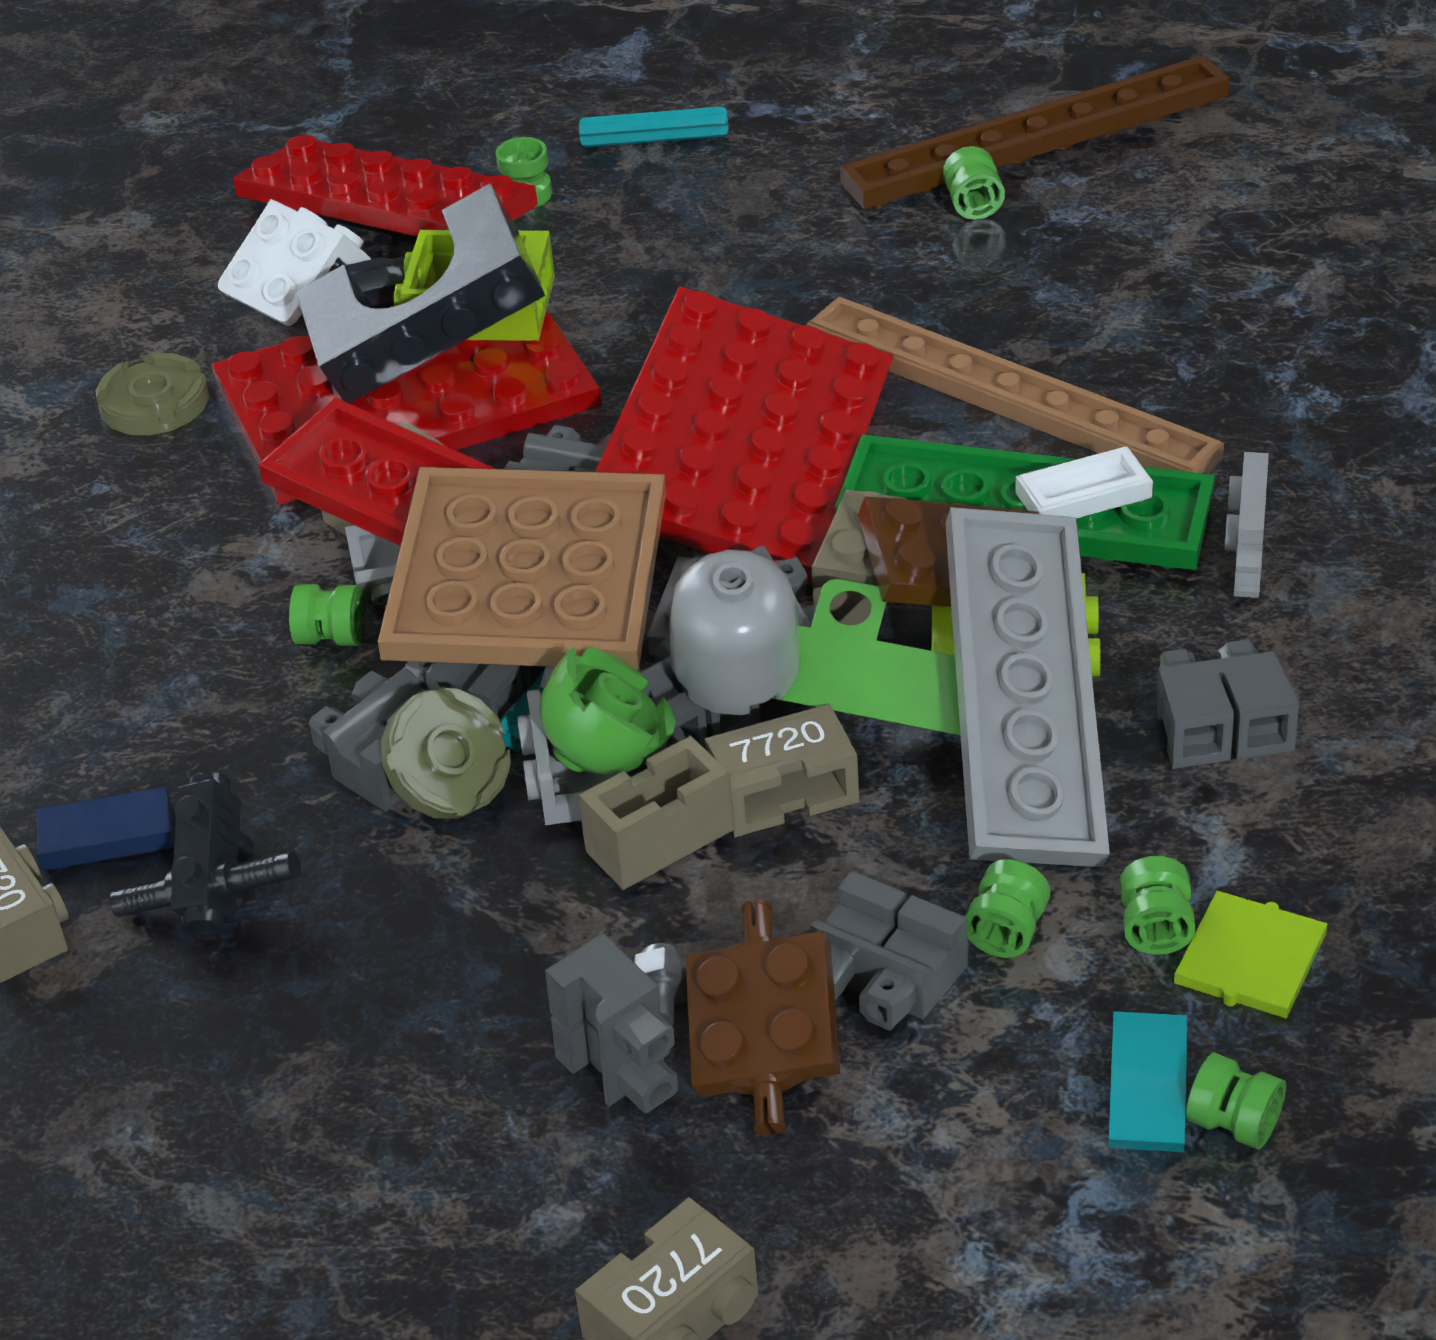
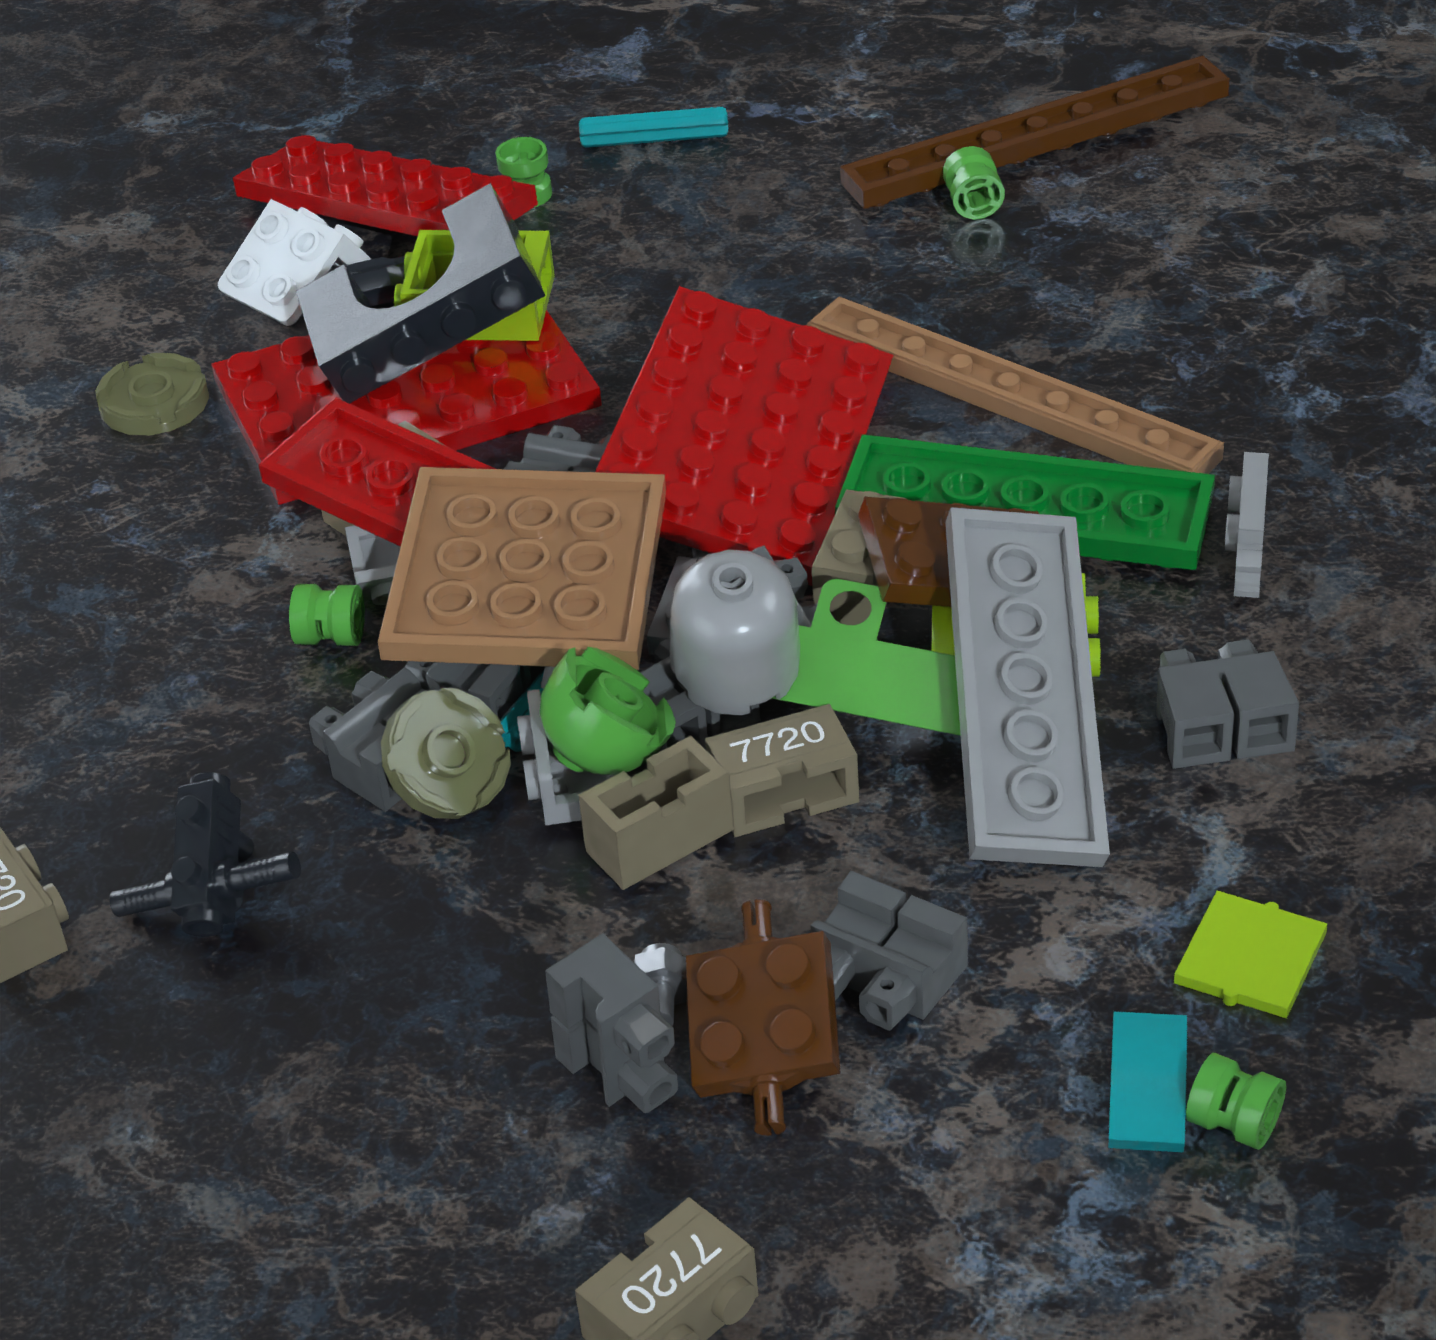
dark blue tile [36,787,174,871] -> none
bright green wheel [965,859,1050,958] -> none
white tile [1016,446,1153,518] -> none
bright green wheel [1120,856,1195,955] -> none

